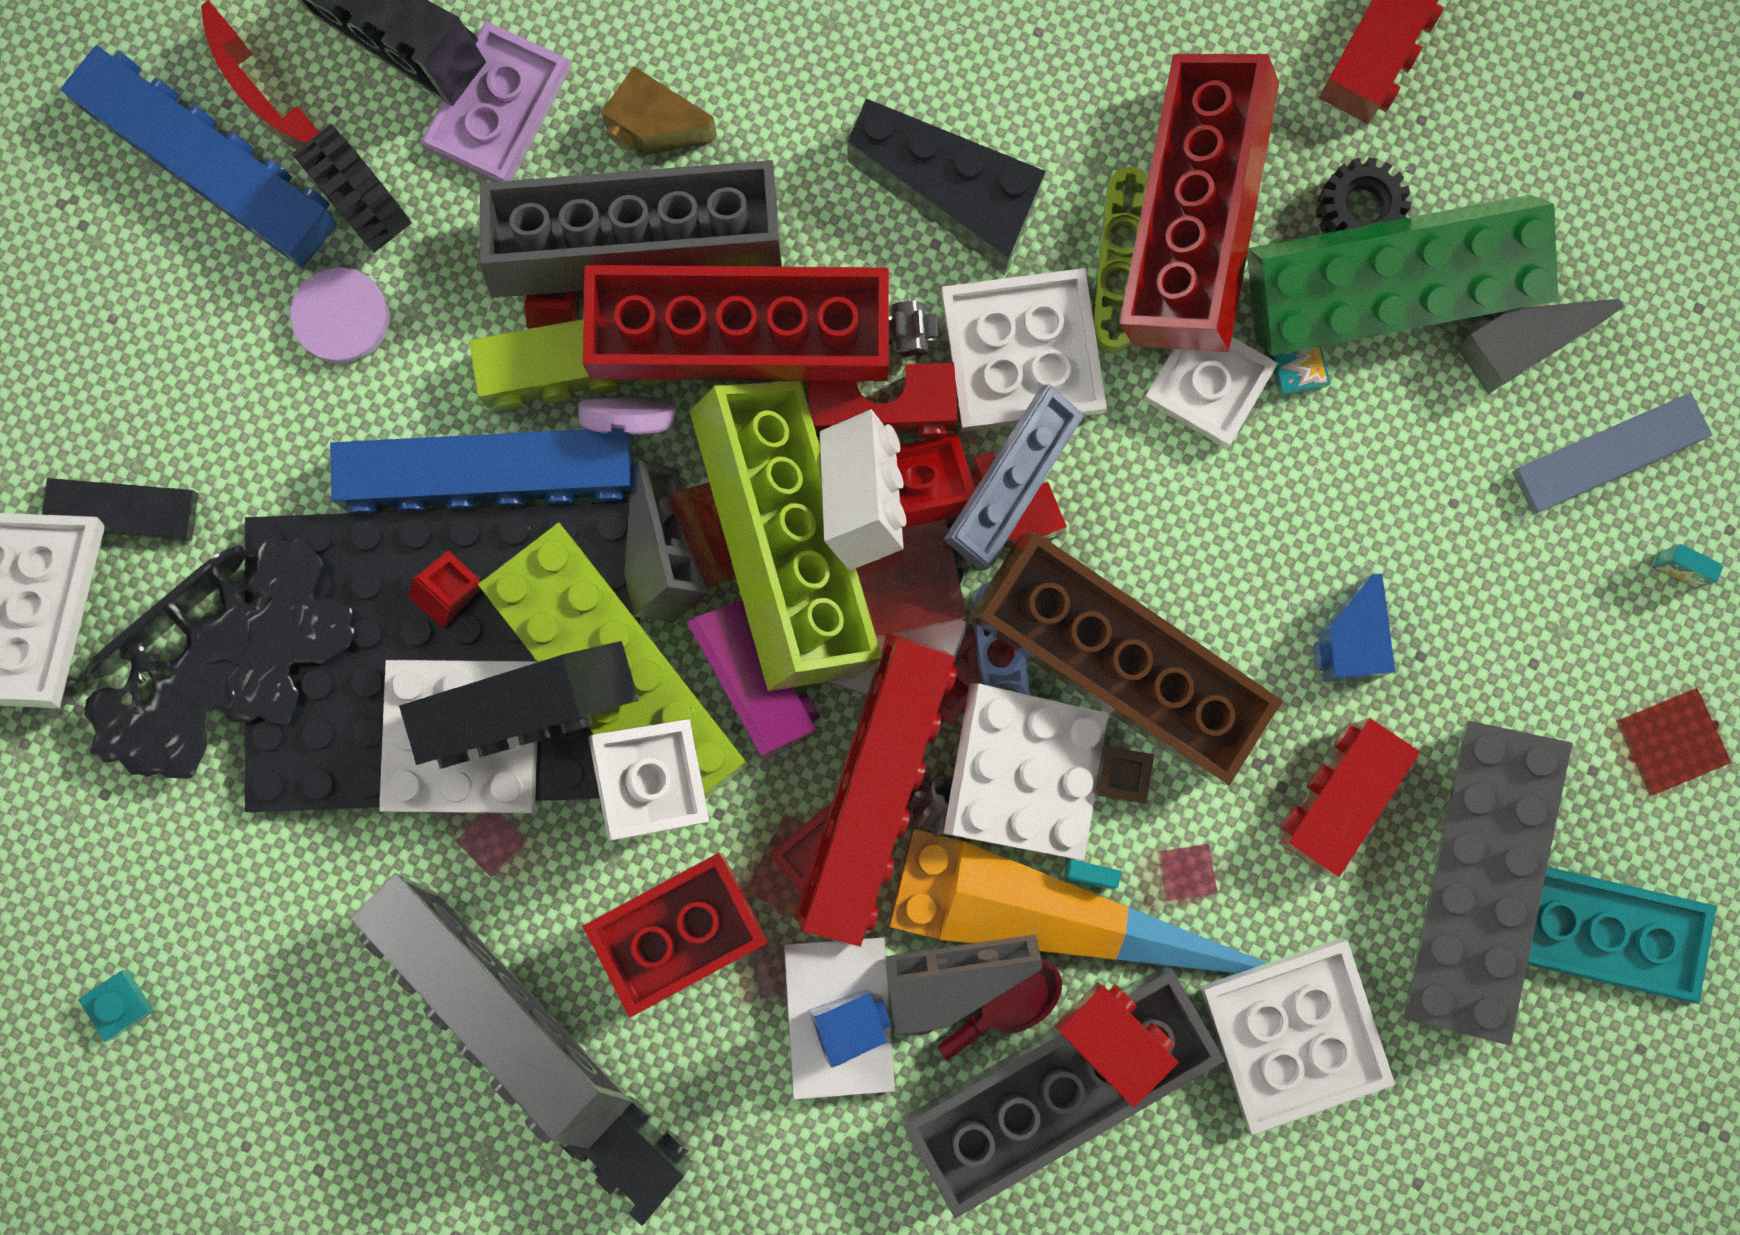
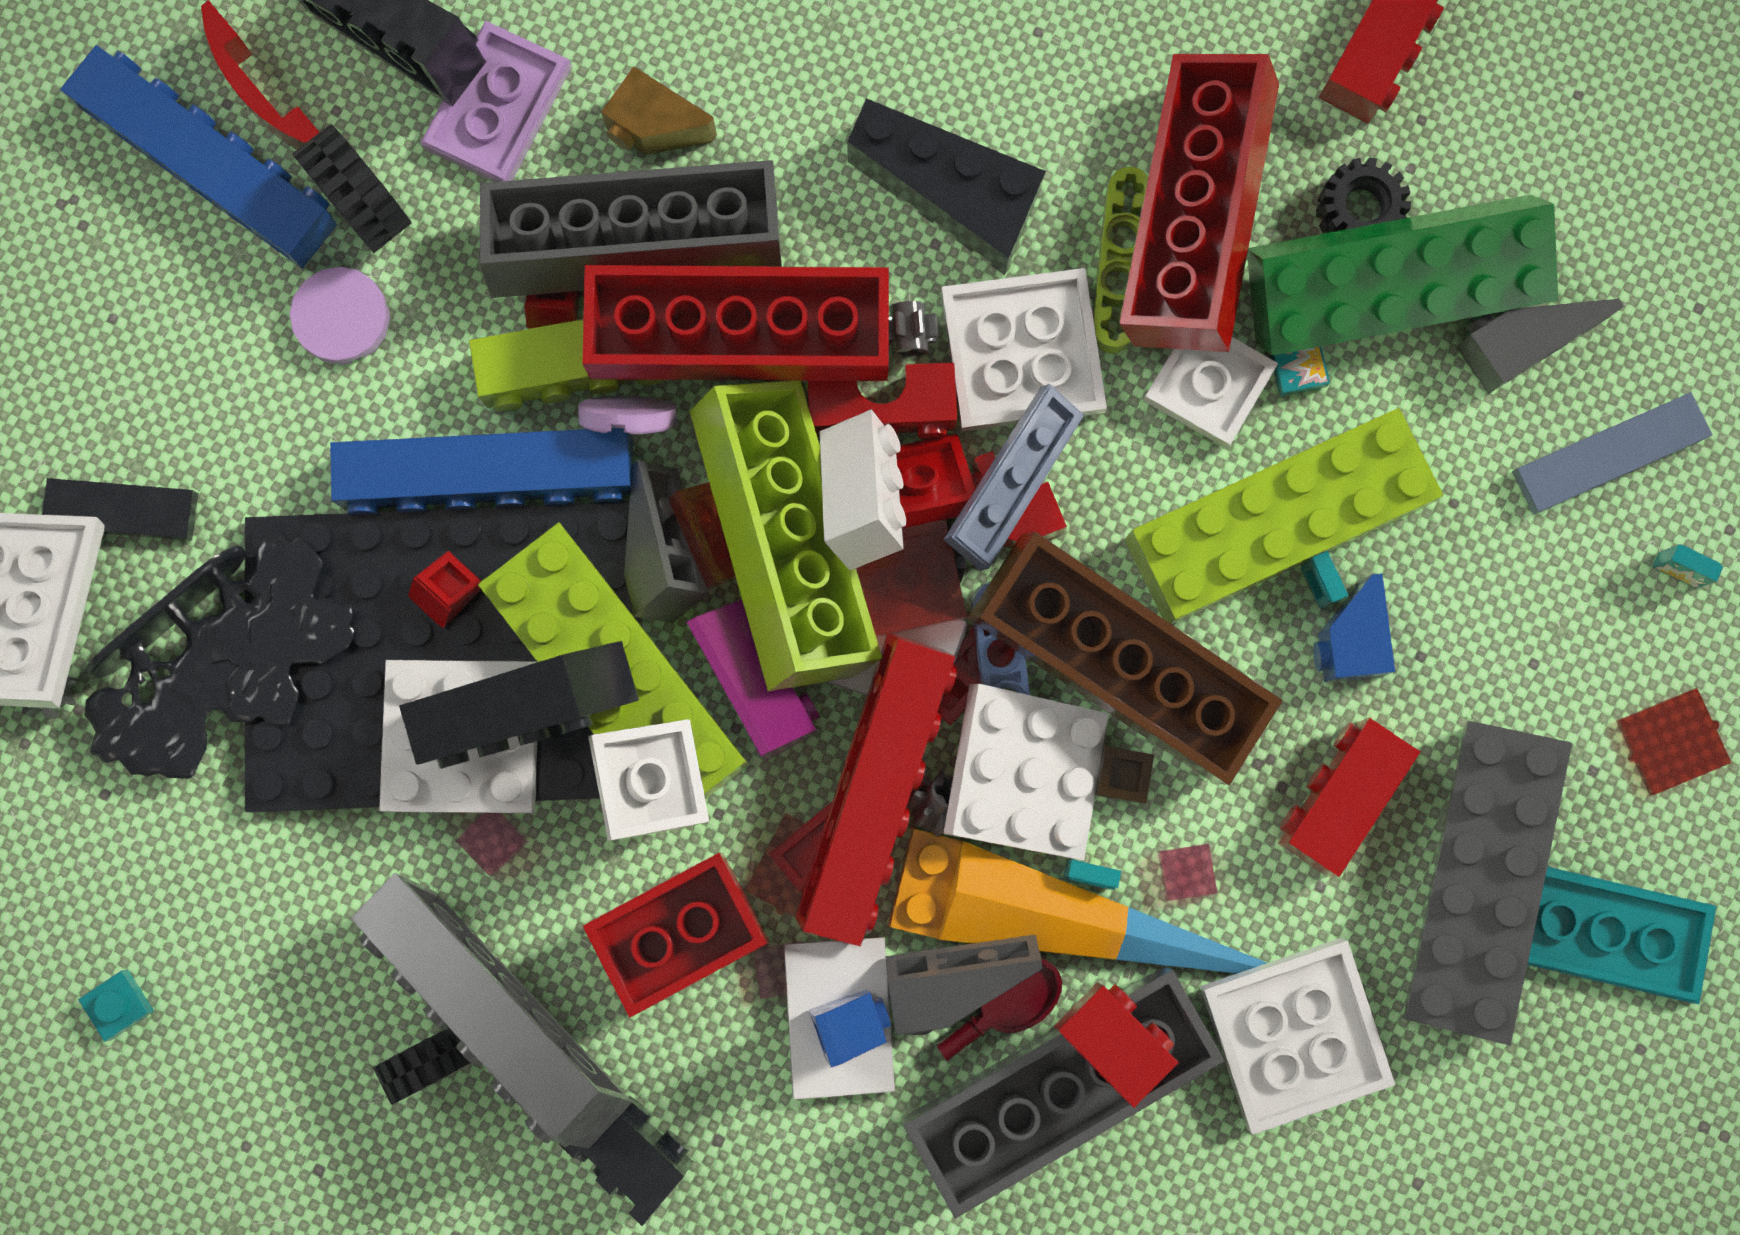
none -> black tyre [373,1028,470,1105]
none -> lime brick [1124,407,1444,624]
none -> teal tile [1300,551,1349,609]

